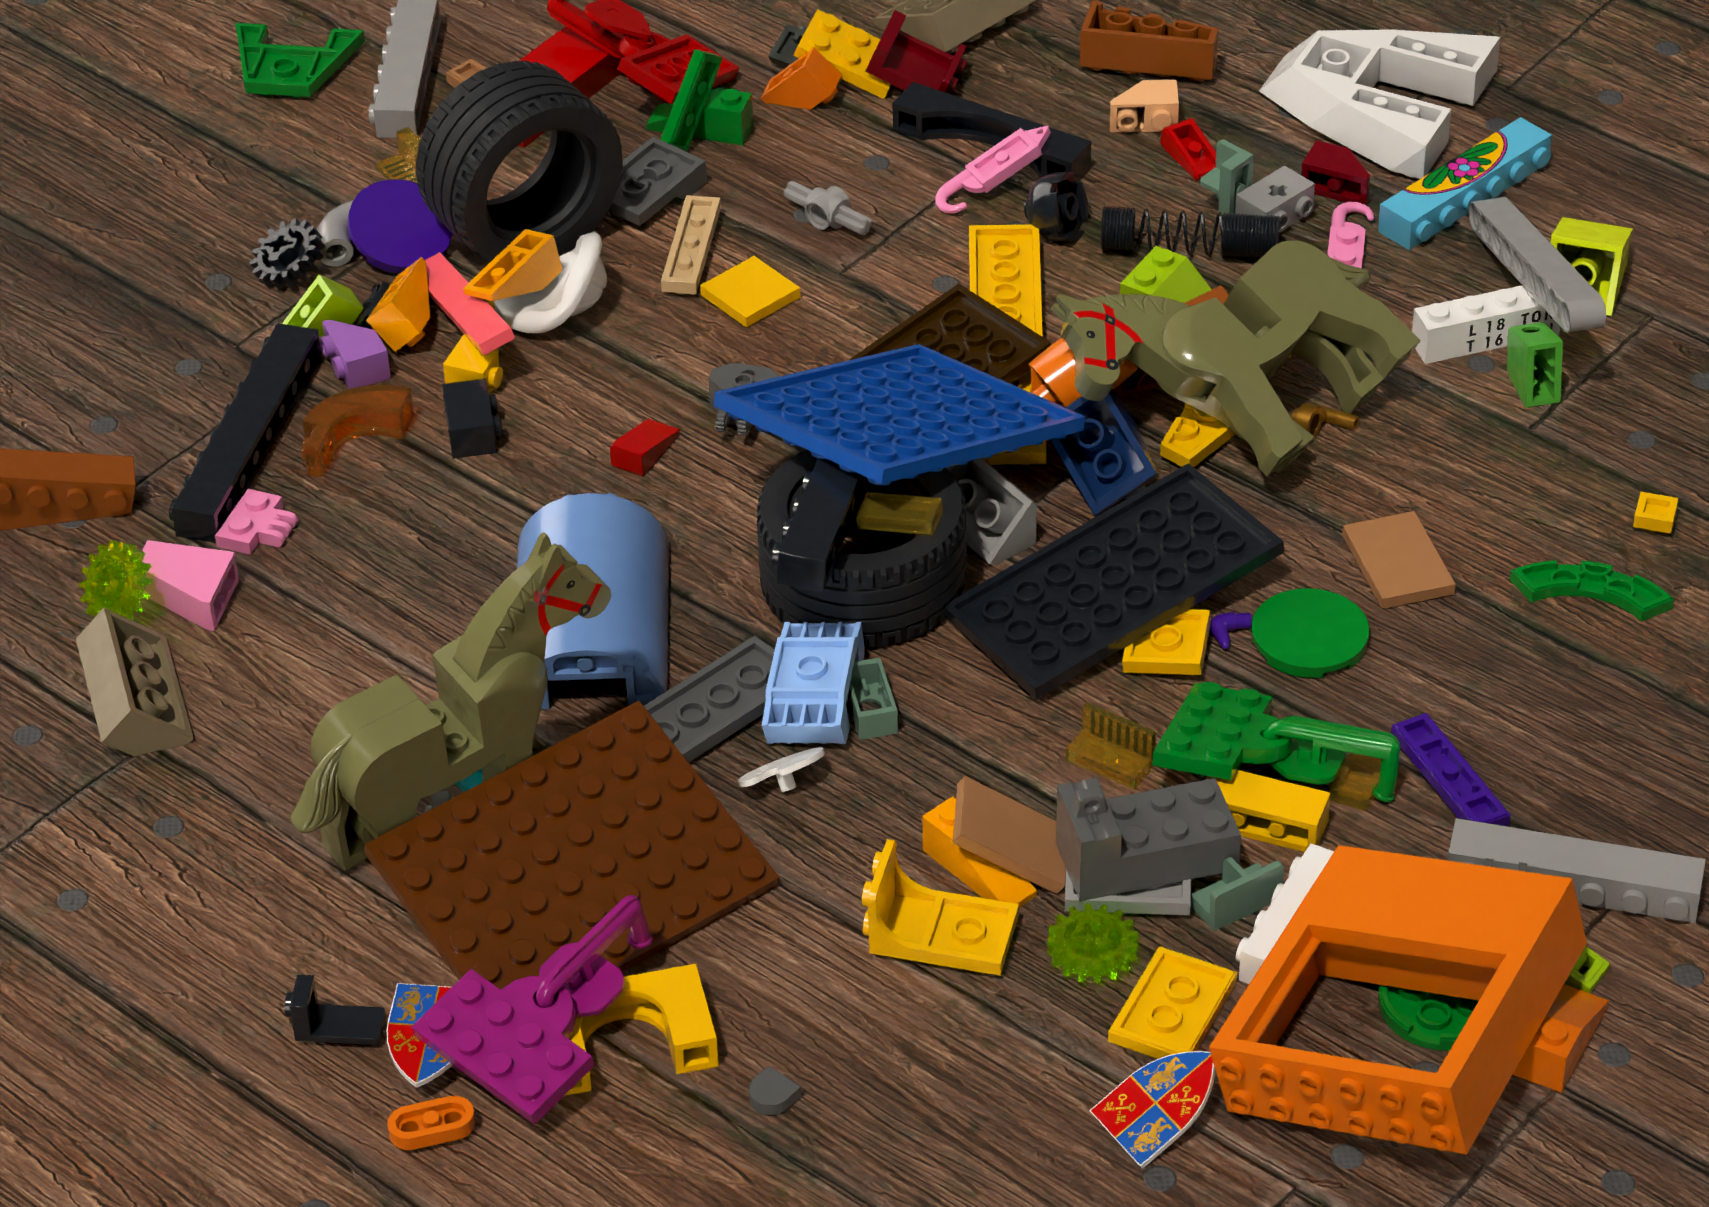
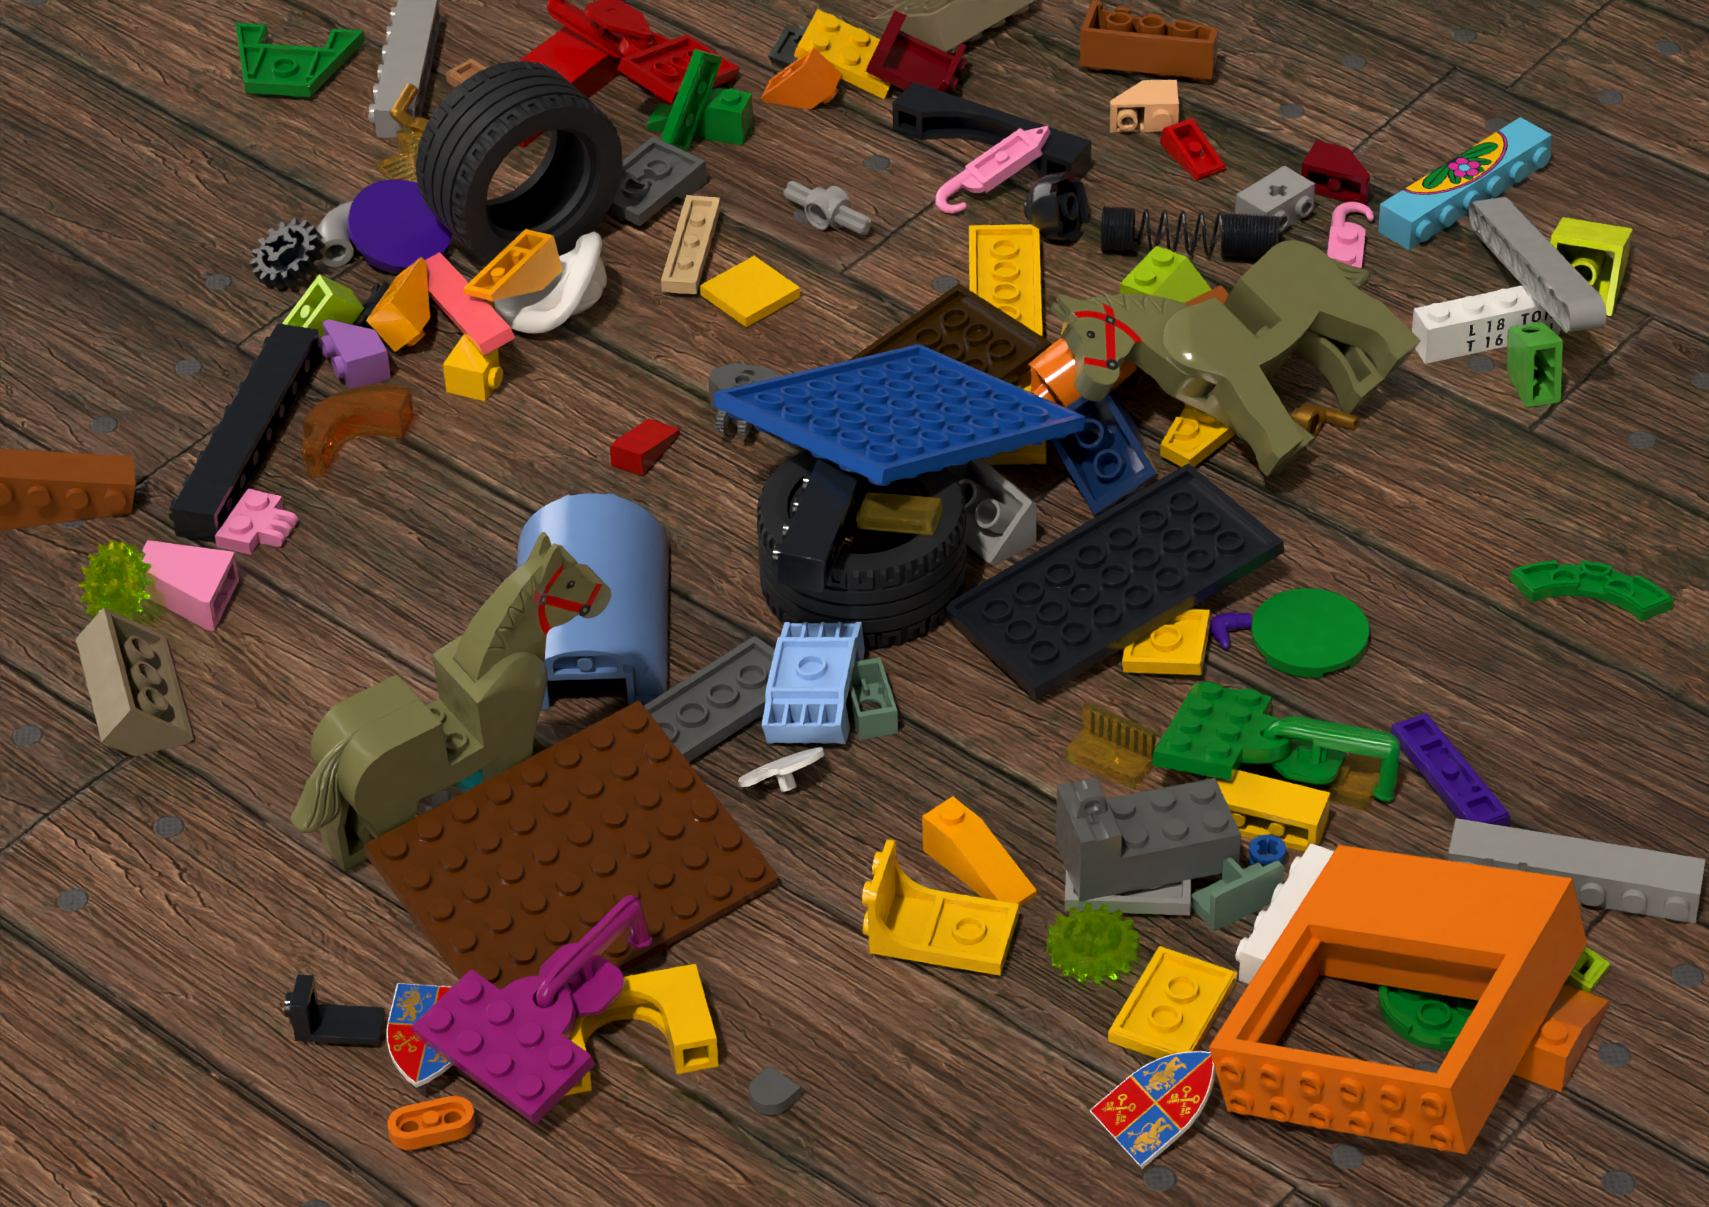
black brick [442,379,502,459] -> none
medium nougat tile [953,776,1066,894] -> none
sand green panel [1200,139,1254,222] -> none
white piece [1259,30,1500,179] -> none
medium nougat tile [1342,511,1456,609] -> none
yellow plate [1633,492,1679,534] -> none
none -> pearl gold plate [390,84,429,149]
none -> blue bush [1248,835,1286,867]

